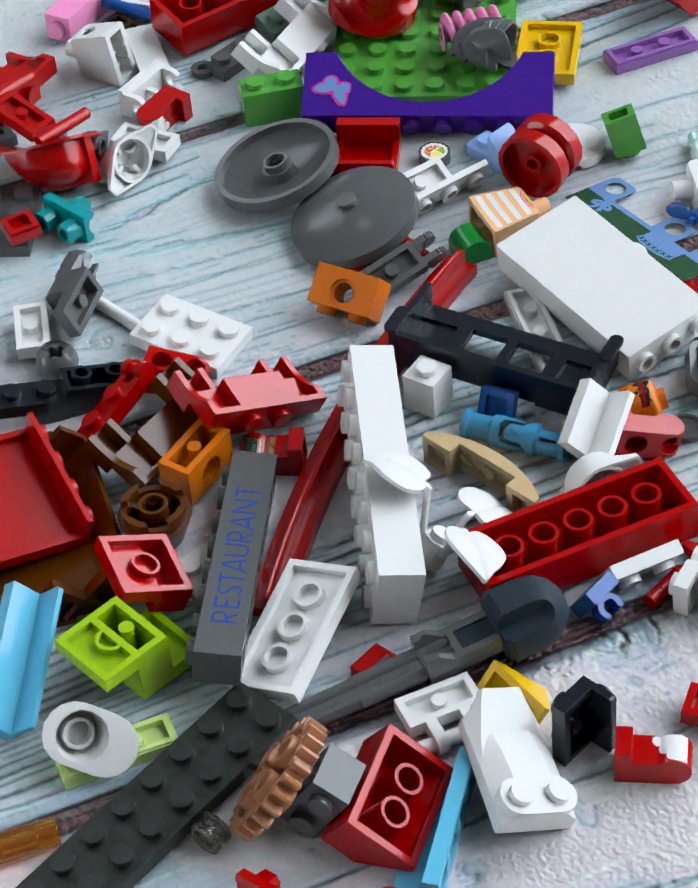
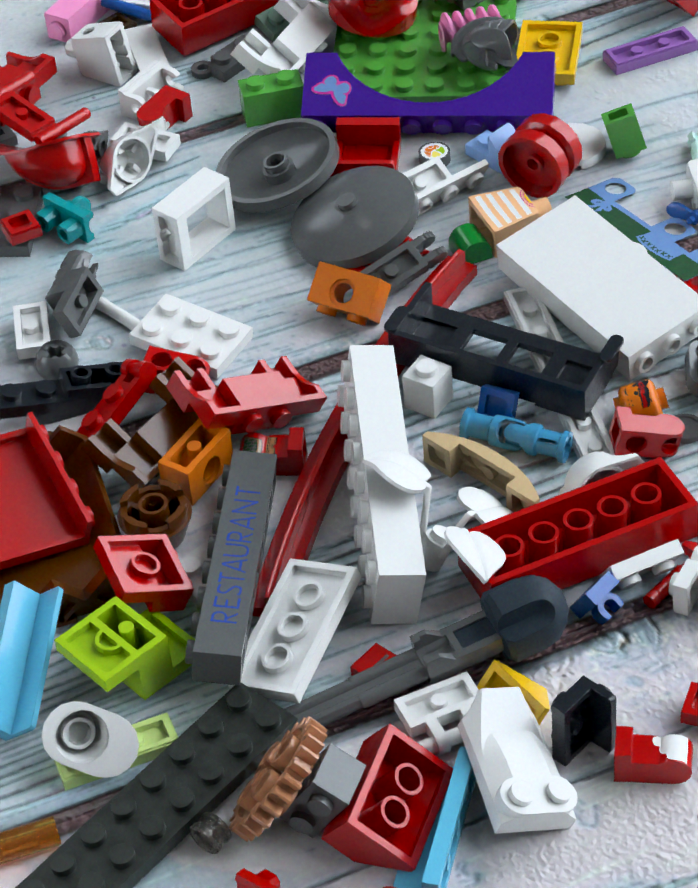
white panel [557,378,635,459] -> none
none -> white window [152,167,236,271]

